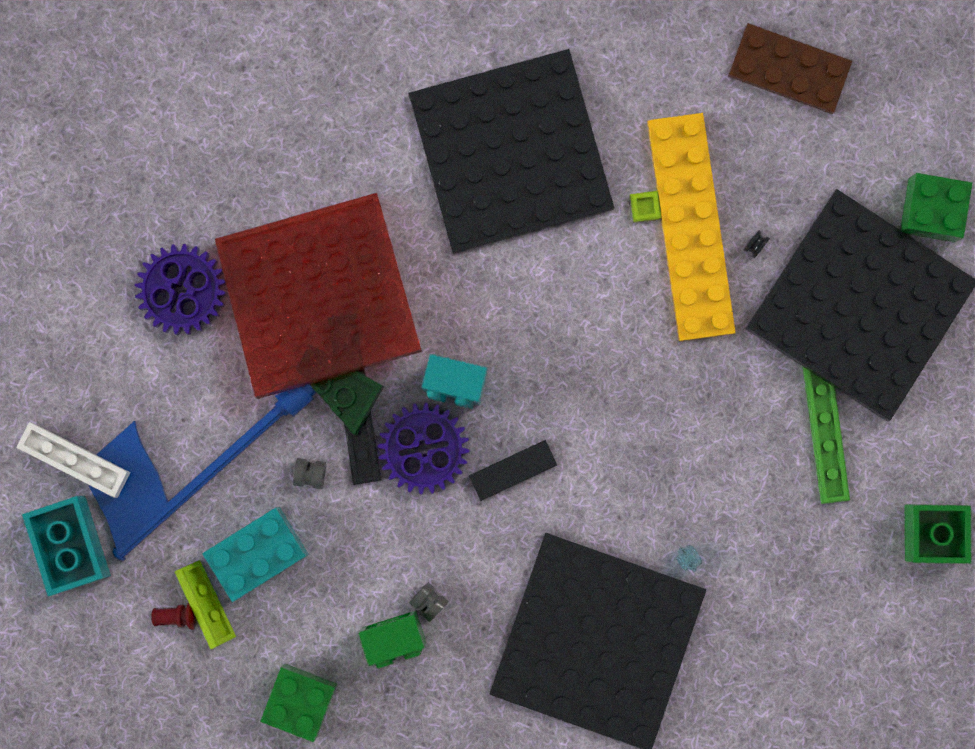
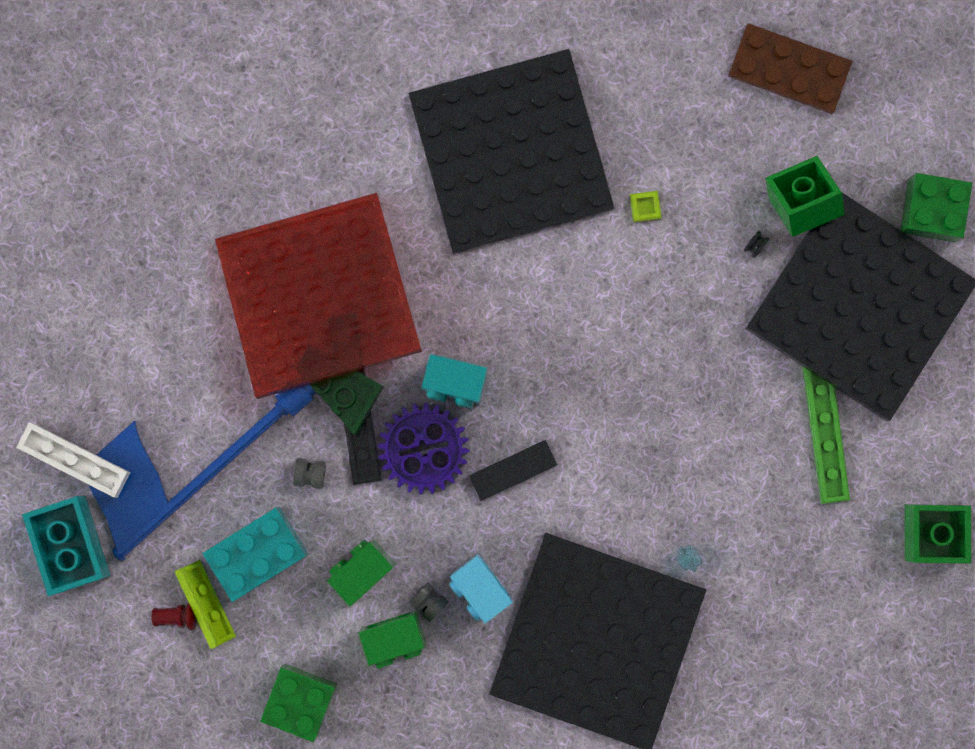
dark purple gear [134,244,228,335] -> none
yellow plate [647,113,736,341] -> none
none -> green brick [327,540,397,607]
none -> medium azure brick [449,553,513,623]
none -> green brick [765,156,845,237]

